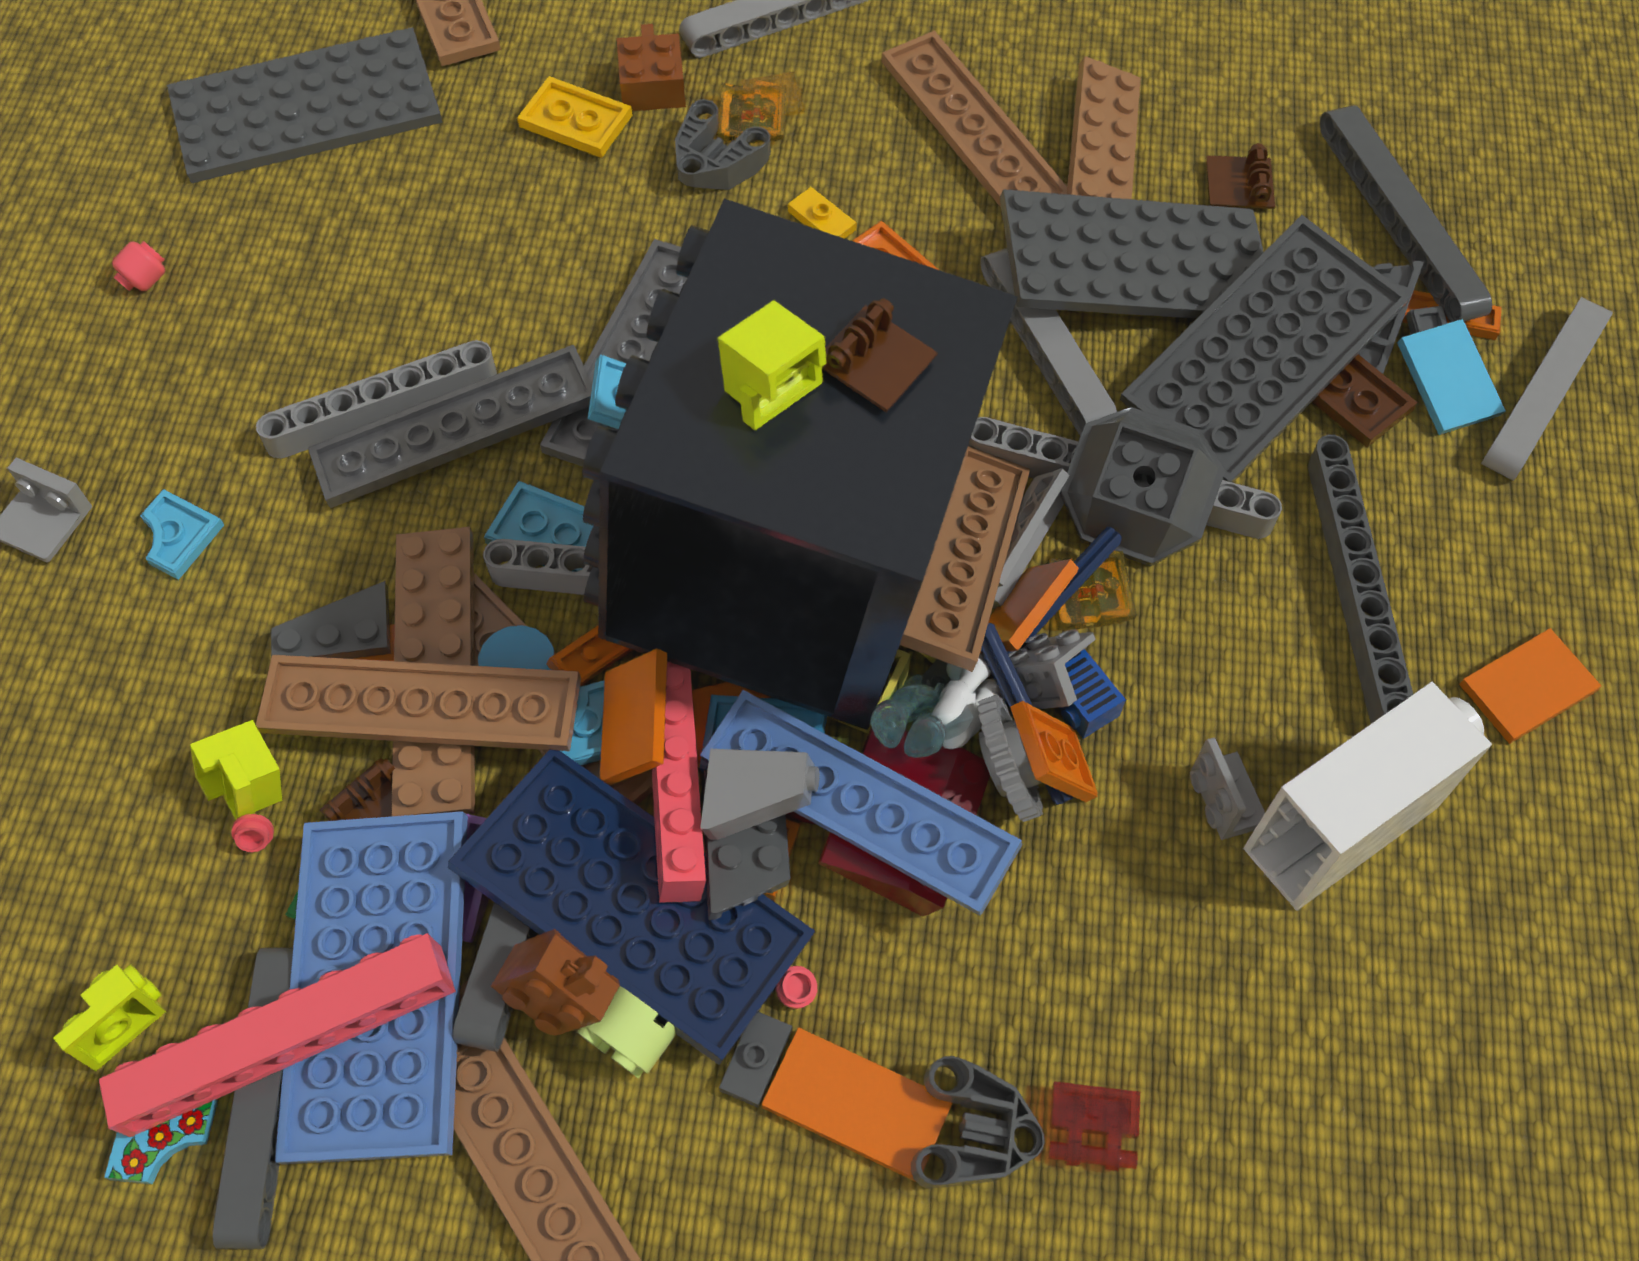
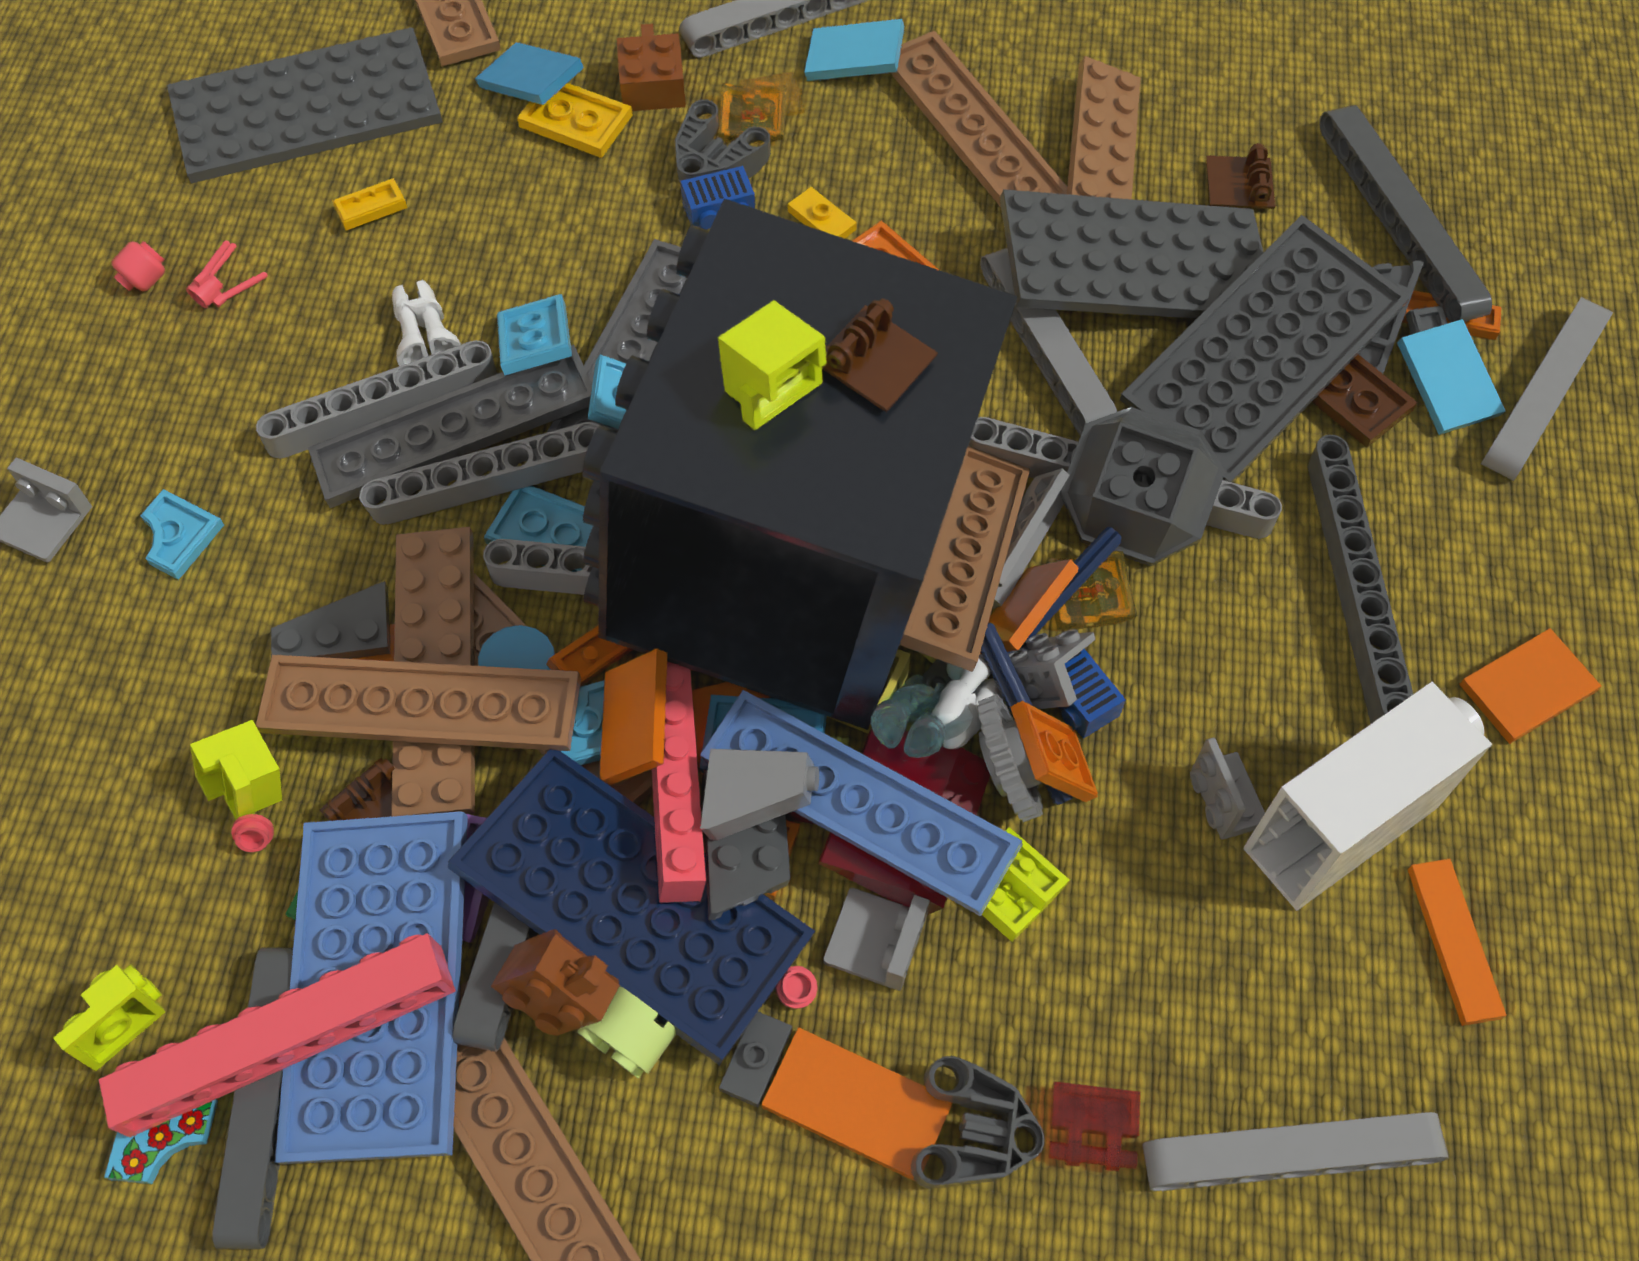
none -> coral plant [186,240,268,308]
none -> yellow plate [332,178,407,231]
none -> light grey beam [359,422,599,525]
none -> white piece [392,280,461,366]
none -> dark azure tile [475,42,584,105]
none -> medium azure tile [497,294,572,376]
none -> blue brick [680,166,755,229]
none -> medium azure tile [804,19,904,81]
none -> light grey bracket [824,888,930,991]
none -> neon yellow slope [982,827,1070,942]
none -> light grey beam [1142,1112,1449,1191]
none -> orange tile [1408,859,1507,1026]

